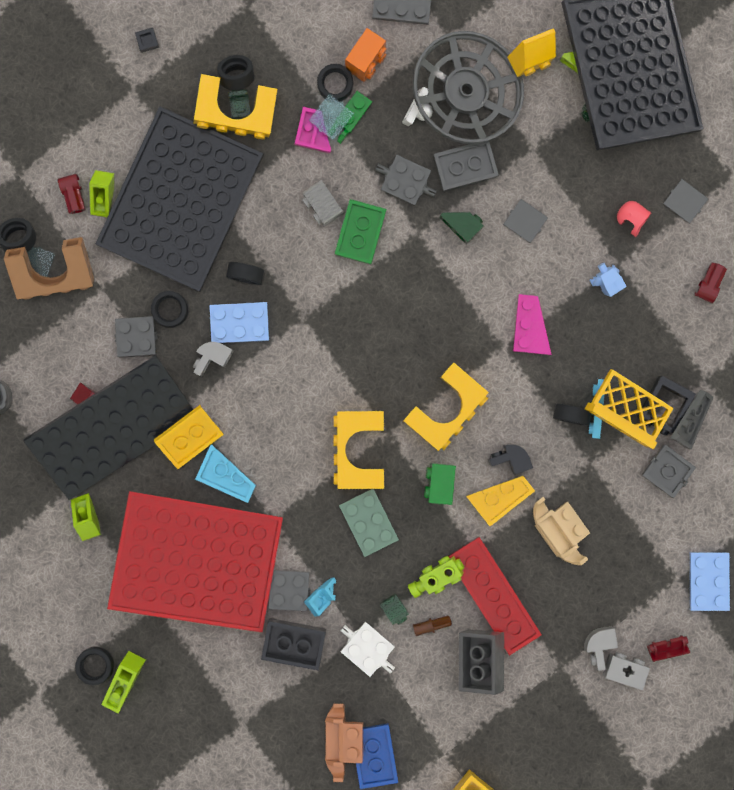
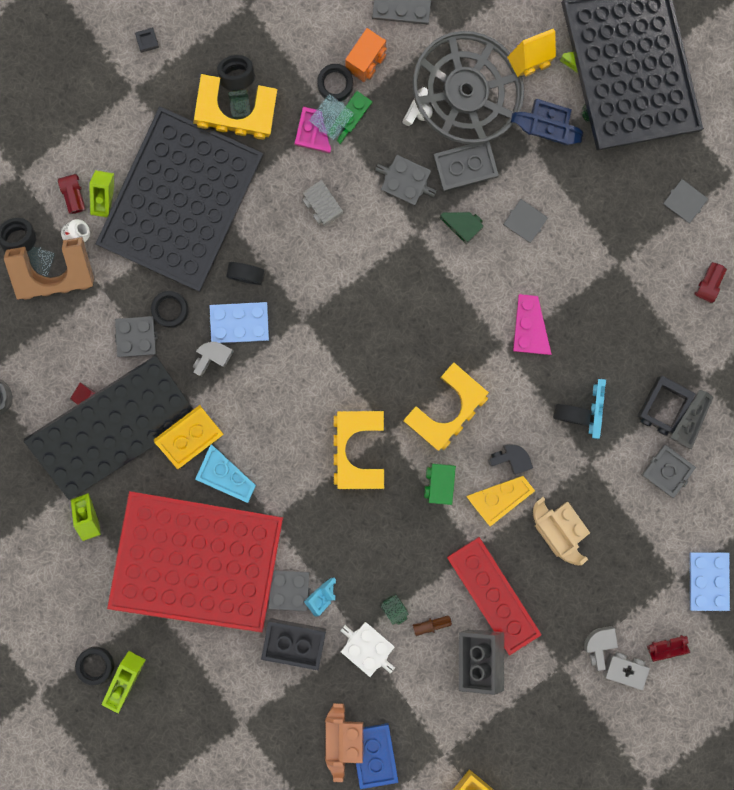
green plate [335,199,387,265] -> none
sand green plate [339,489,399,557] -> none
lime brick [408,556,464,598] -> none
yellow fence [585,369,673,449] -> none
light blue piece [590,263,627,297] -> none
coral helmet [617,201,651,237] -> none
none -> white head [61,219,90,242]
none -> dark blue plate [511,99,584,145]

